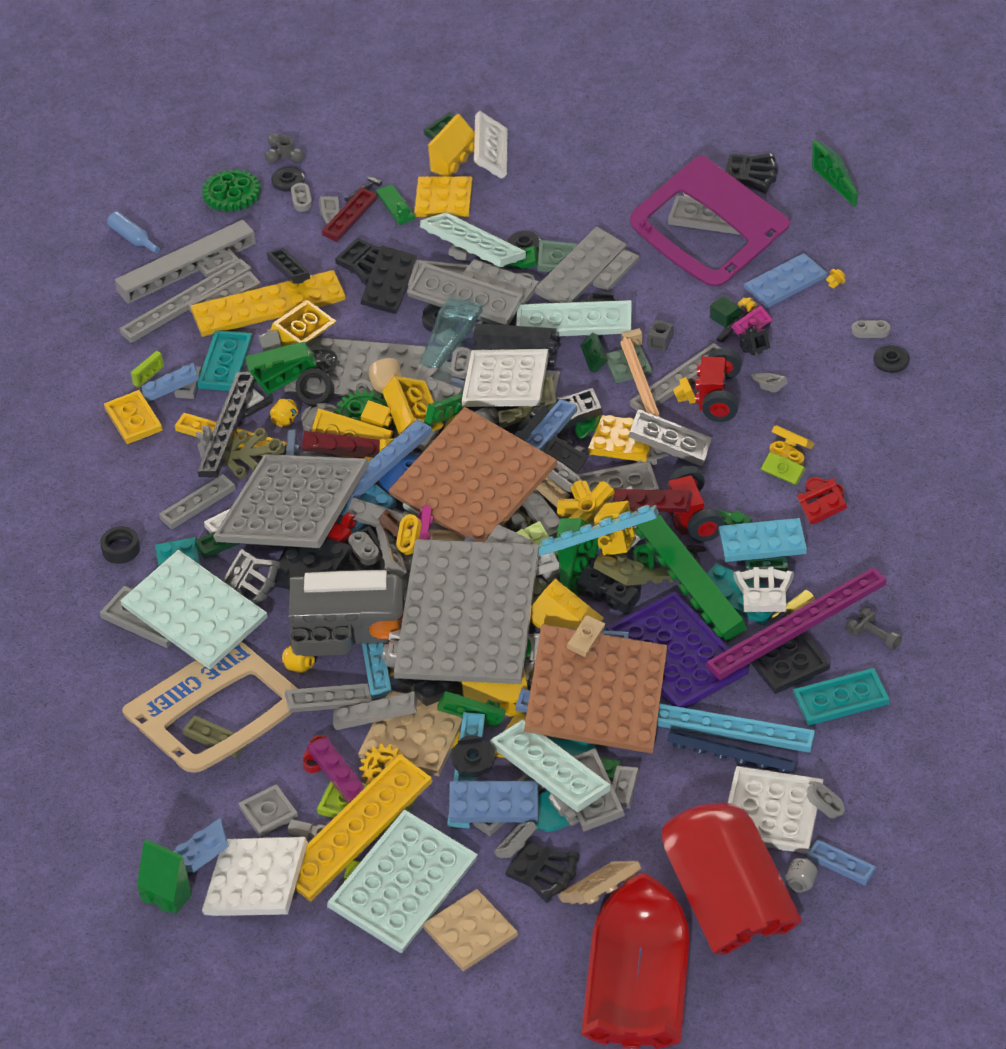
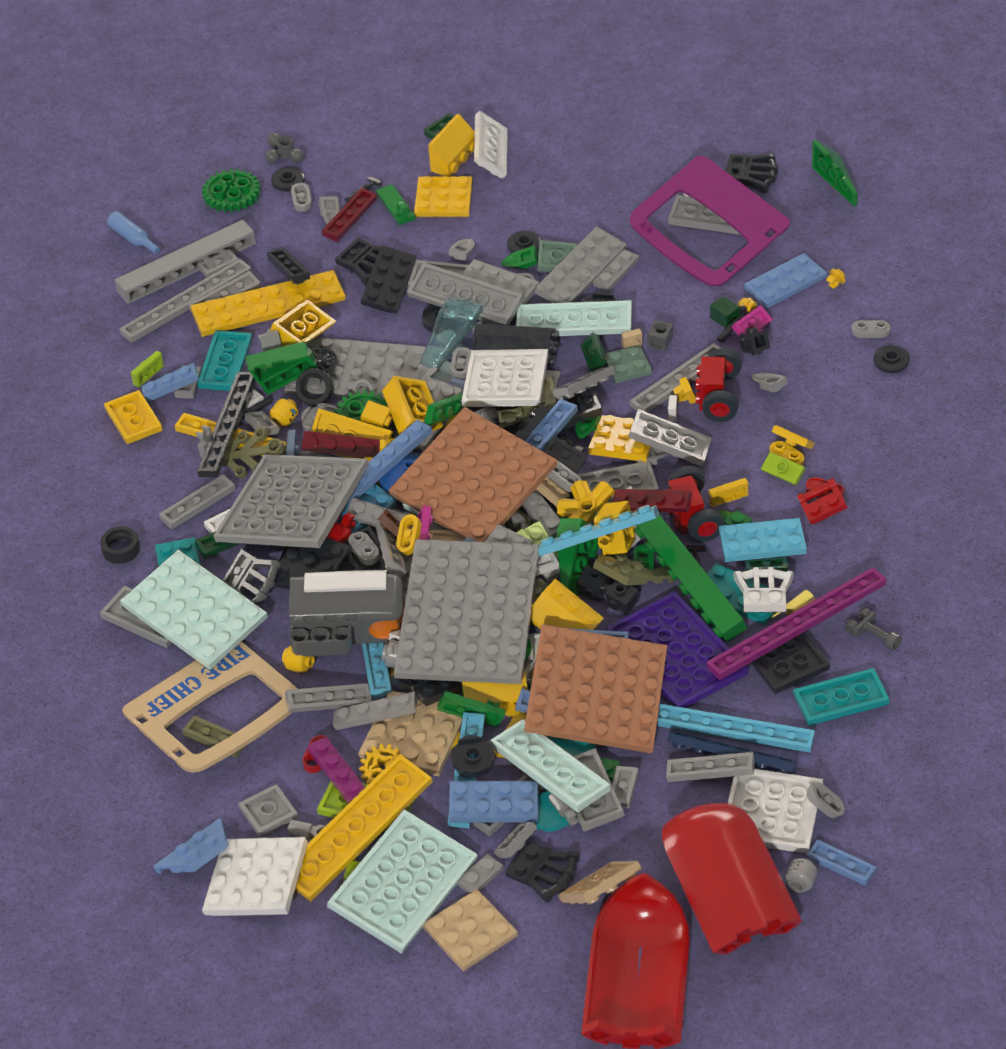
green slope [137,839,191,914] -> none
tan piece [369,358,402,395] -> none
light aqua plate [420,212,526,267] -> none
tan plate [567,615,605,657] -> none
light nougat axle [620,337,660,417] -> none
none -> light grey plate [245,411,280,435]
none -> light grey plate [457,854,504,894]
none -> light grey plate [553,366,616,399]
none -> light grey plate [666,752,755,782]
none -> white tile [668,395,677,422]
none -> yellow plate [708,478,748,507]

